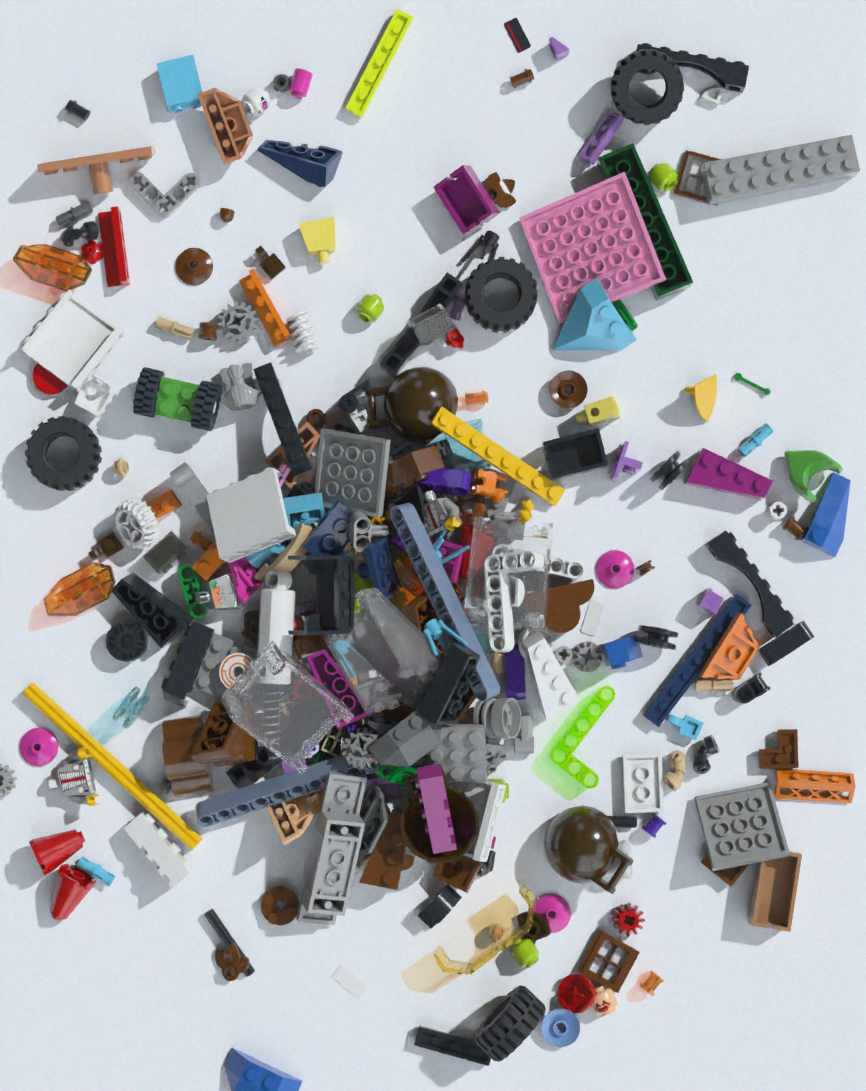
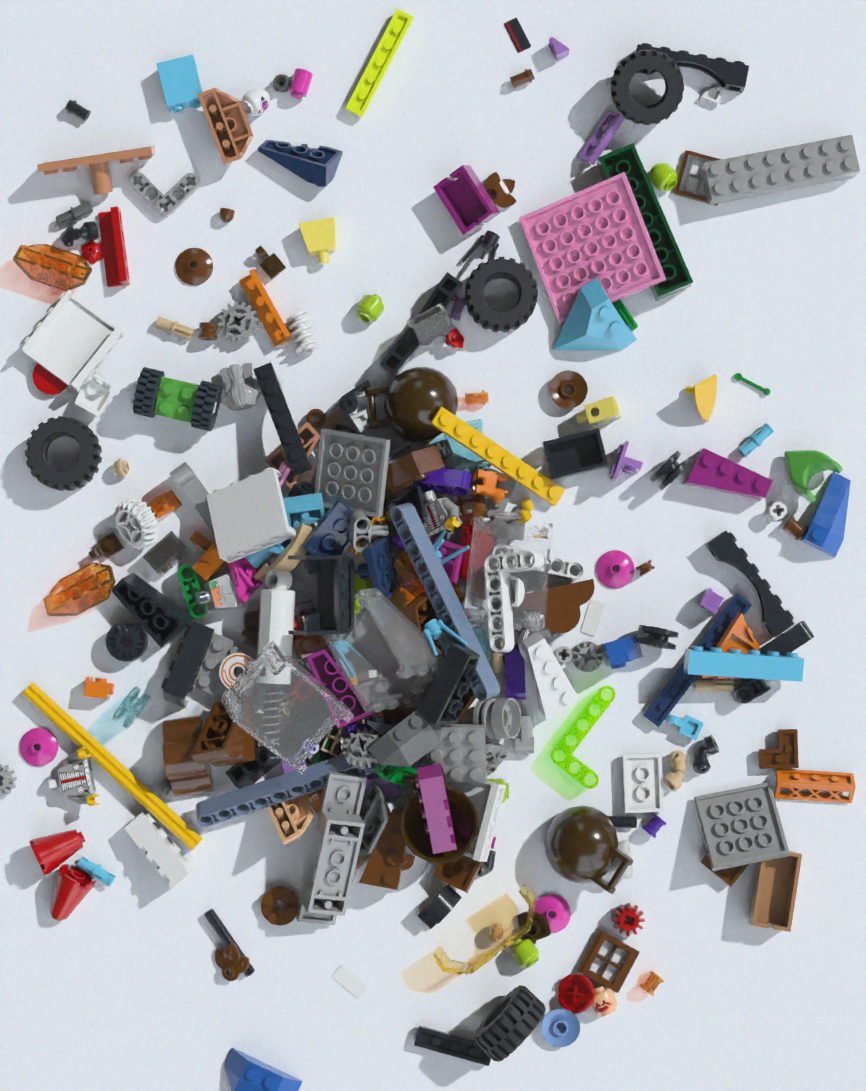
none -> orange brick [84,677,115,699]
none -> medium azure brick [683,646,804,682]

